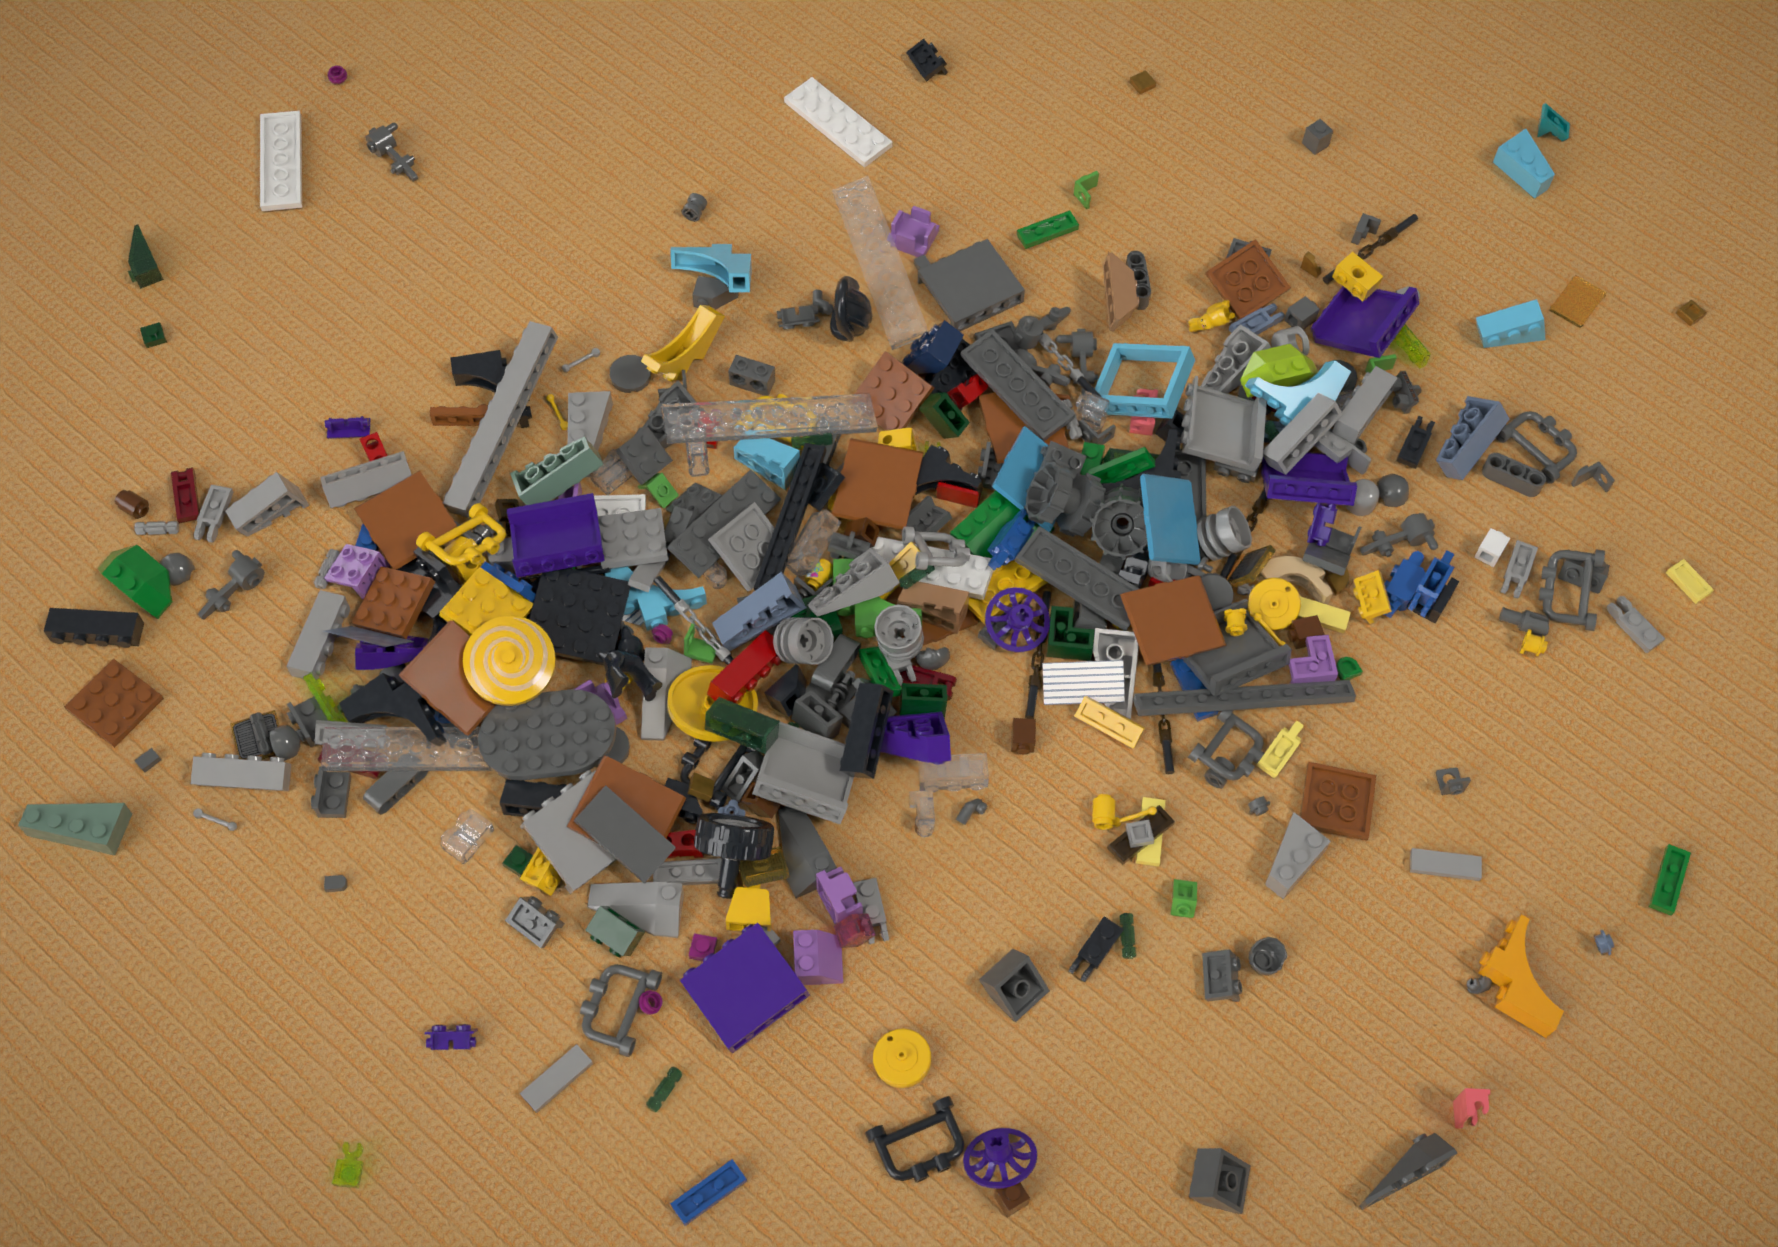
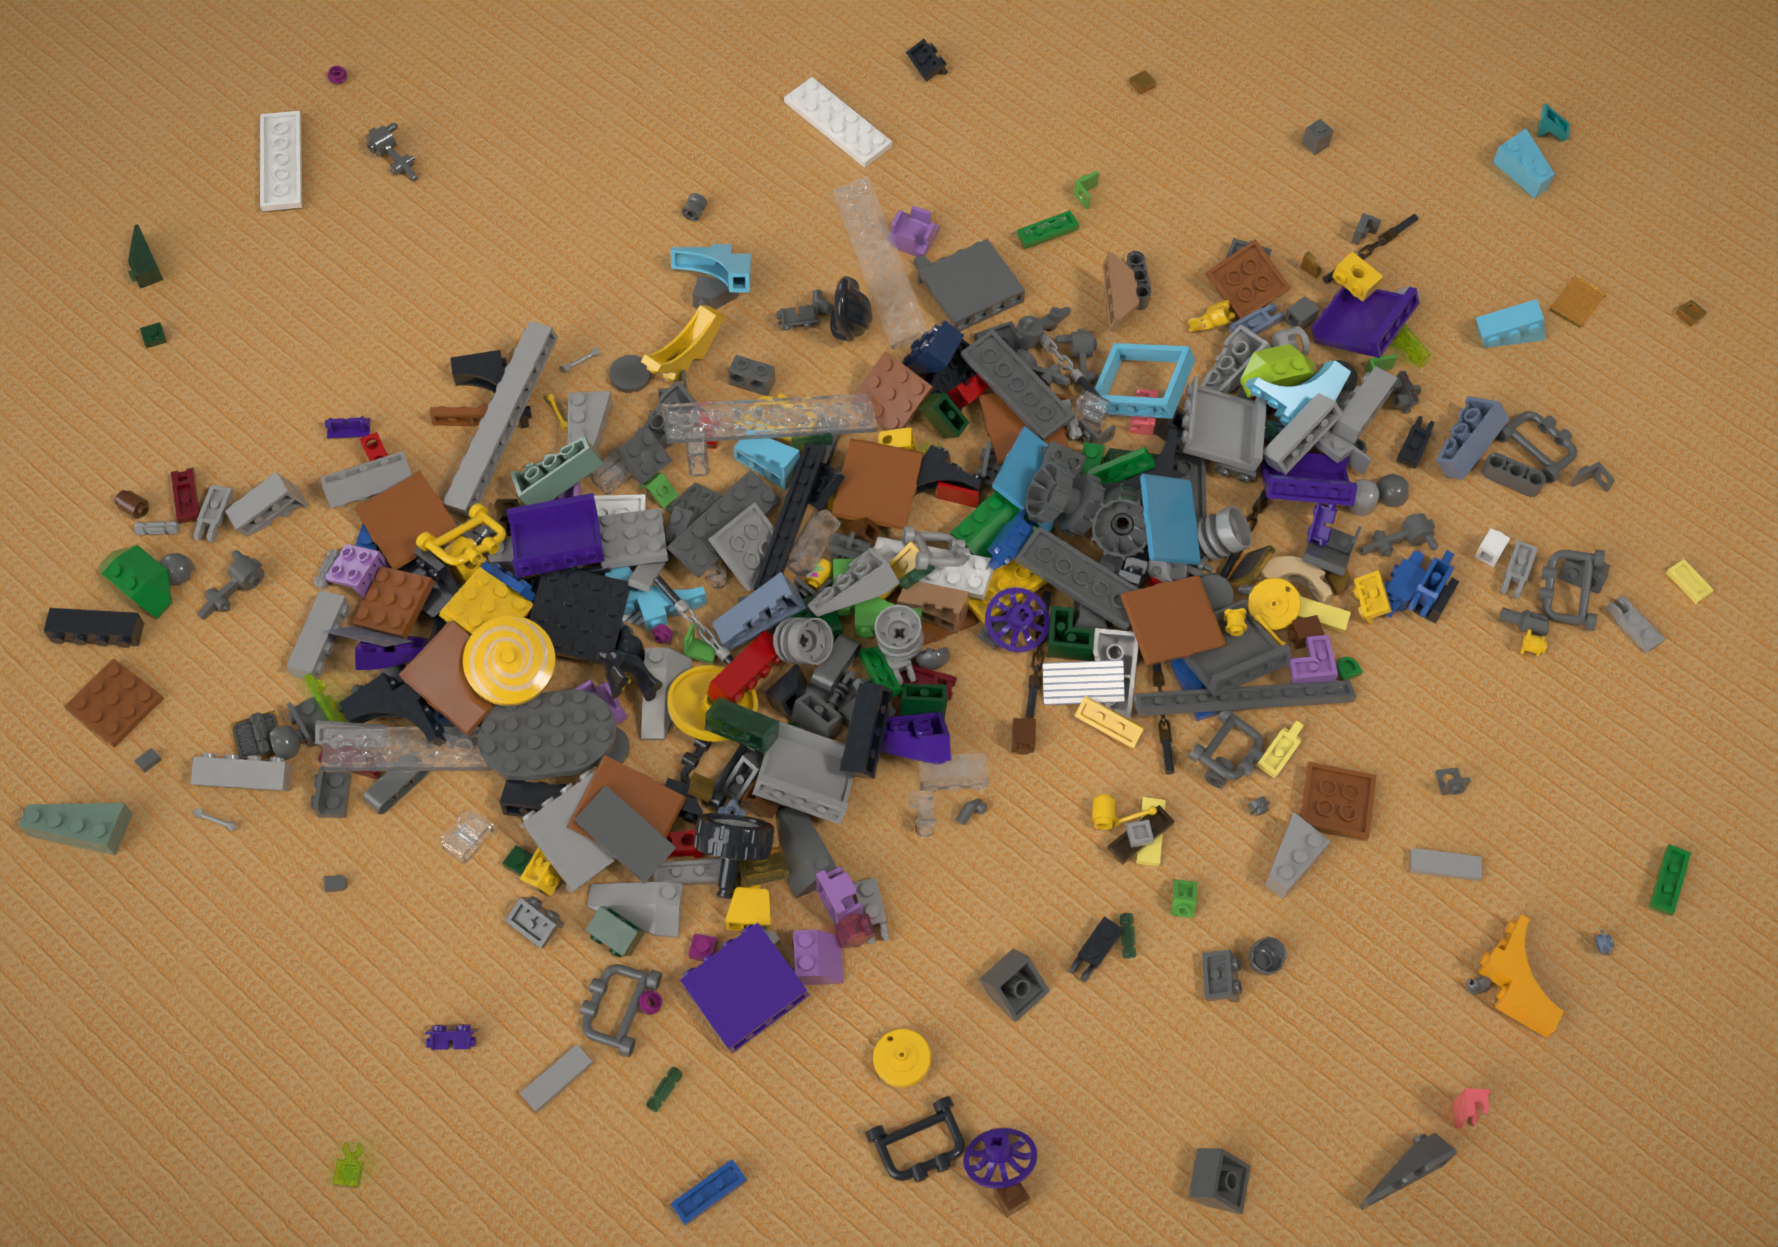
dark grey bracket [907,496,952,542] -> none

